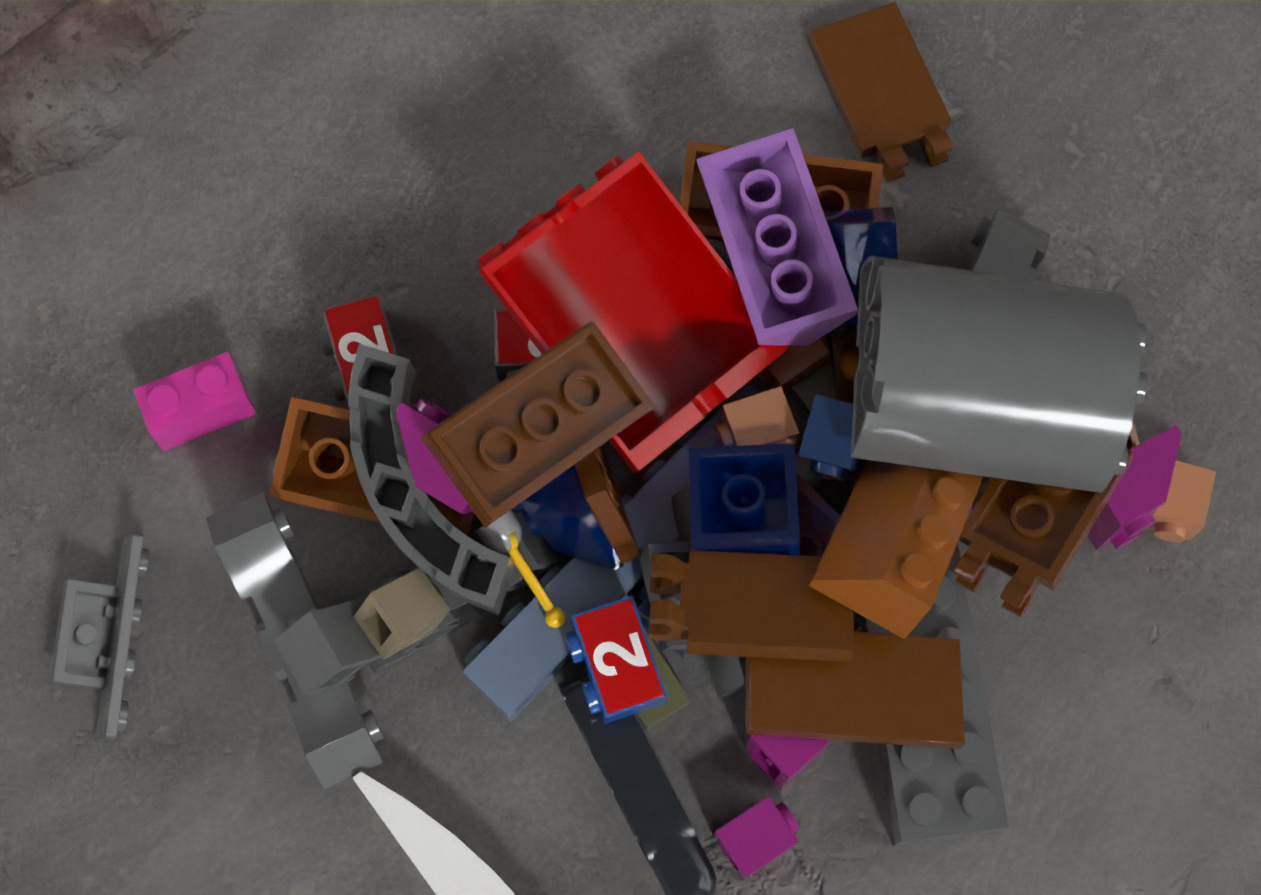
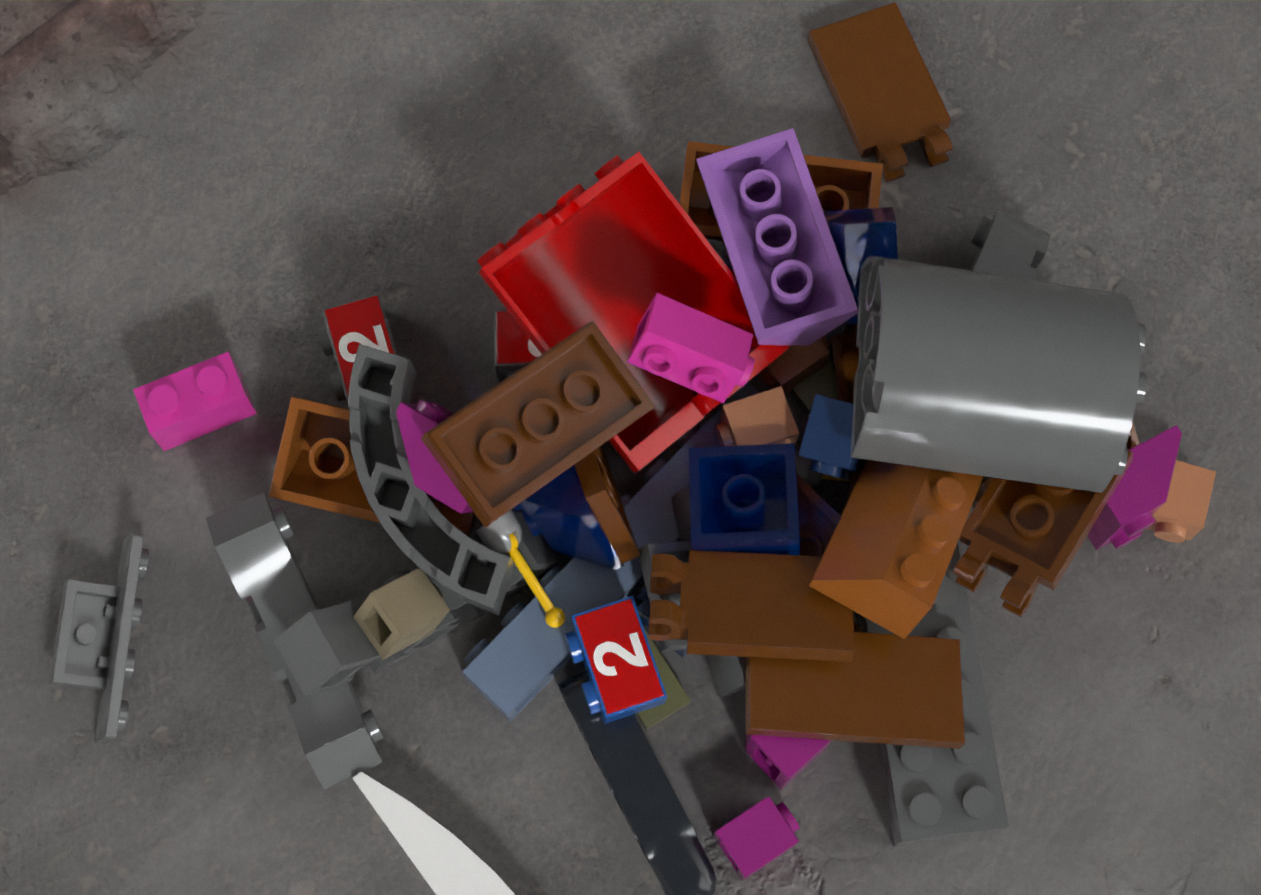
none -> dark pink brick [627,293,755,403]

